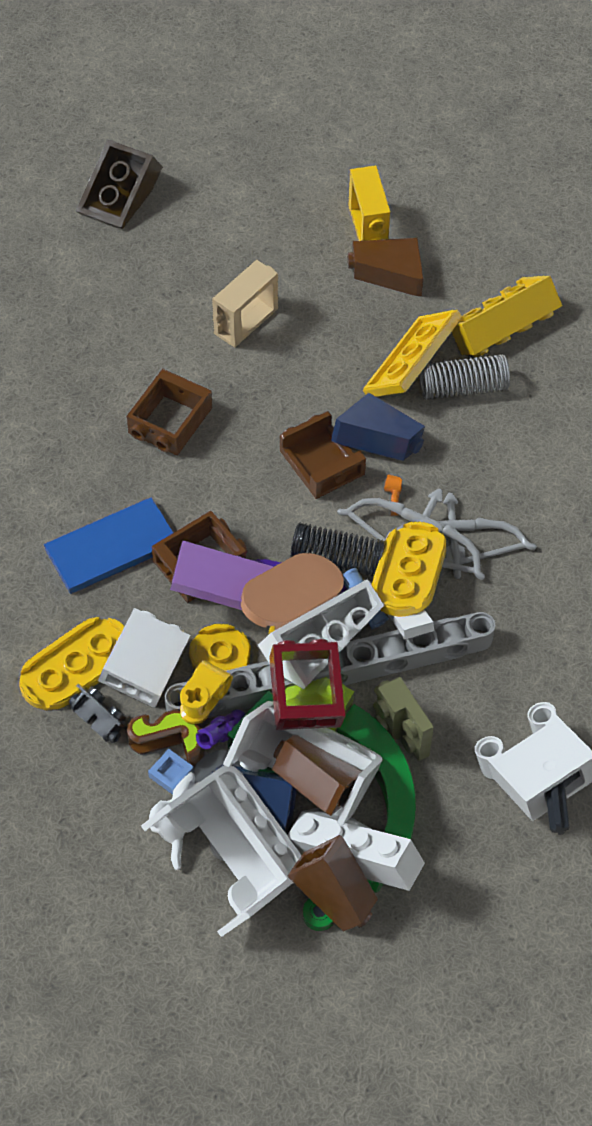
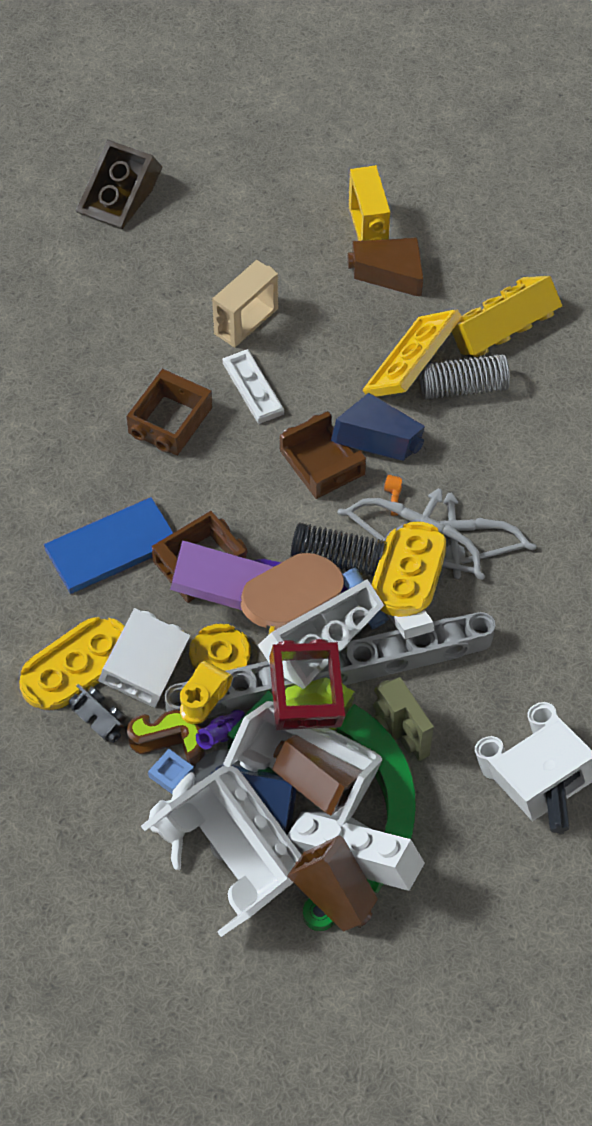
none -> white tile [223,349,284,424]

